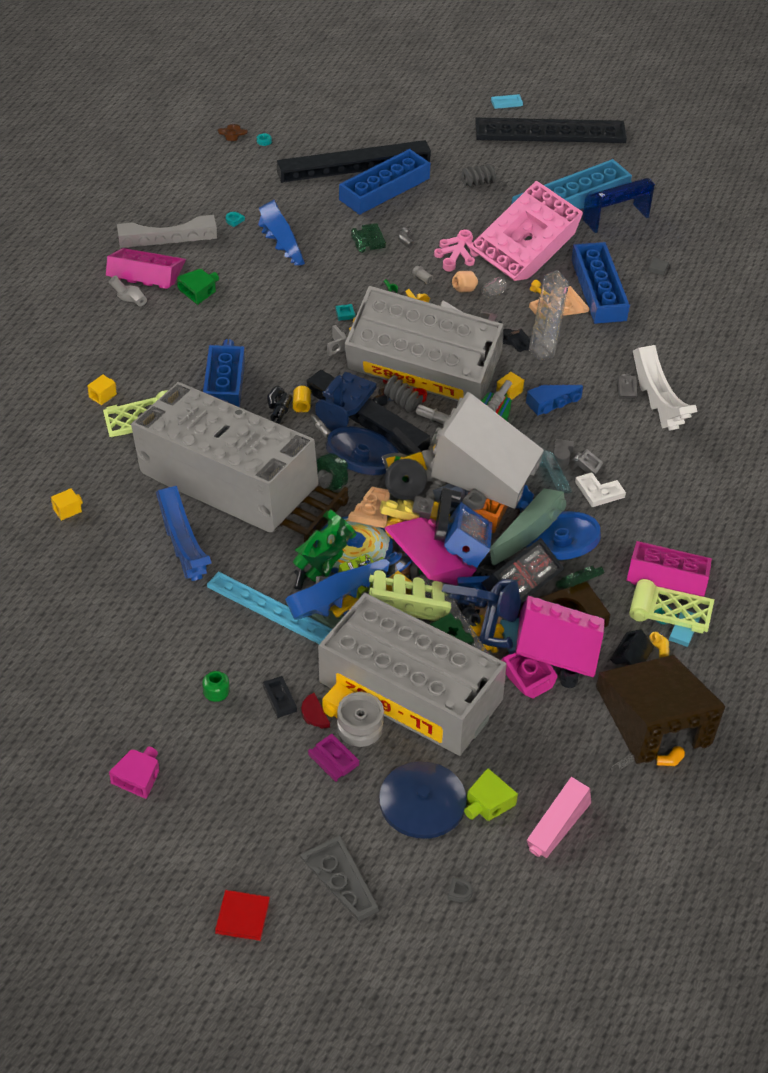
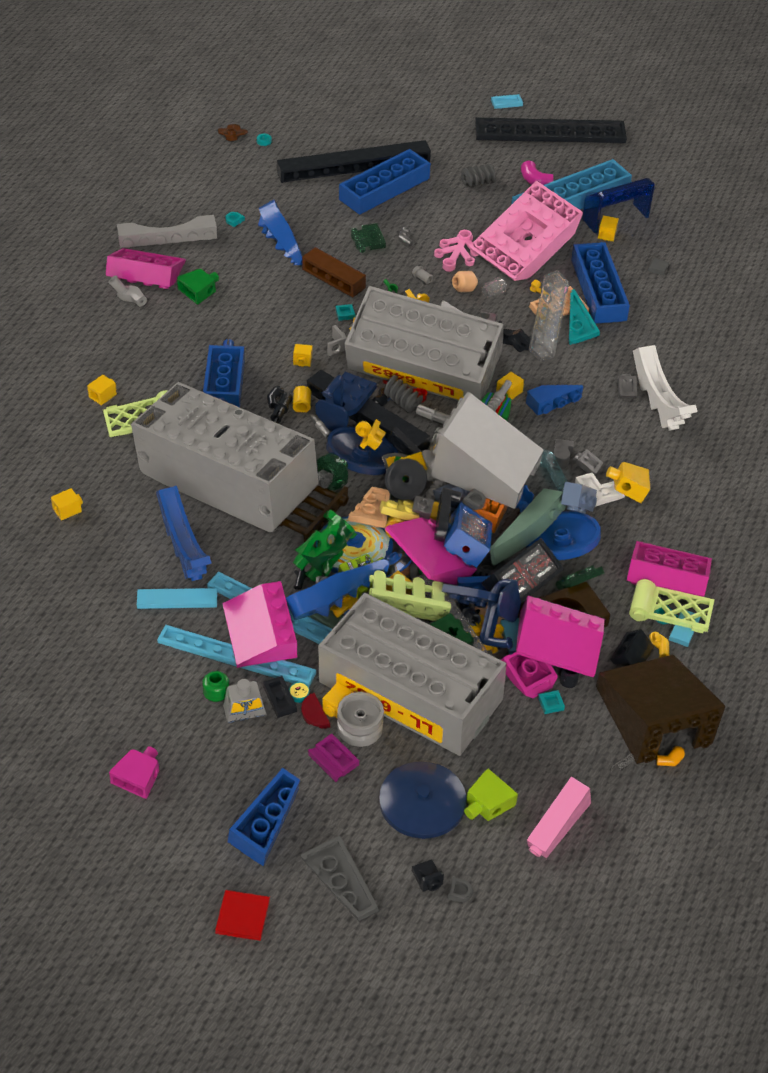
none -> medium azure tile [137,588,217,609]
none -> medium azure tile [157,625,316,687]
none -> slope [222,581,297,668]
none -> light grey torso [223,679,267,723]
none -> blue wedge [228,768,300,866]
none -> light yellow tile [289,682,310,703]
none -> yellow plate [293,344,312,367]
none -> reddish brown brick [302,247,366,298]
none -> yellow hips [355,419,386,450]
none -> black bracket [412,859,444,892]
none -> dark pink cylinder [521,161,553,185]
none -> teal tile [538,690,565,714]
none -> sand blue brick [561,482,597,514]
none -> teal wing [569,289,600,345]
none -> yellow brick [598,215,619,242]
none -> yellow torso [606,462,650,503]

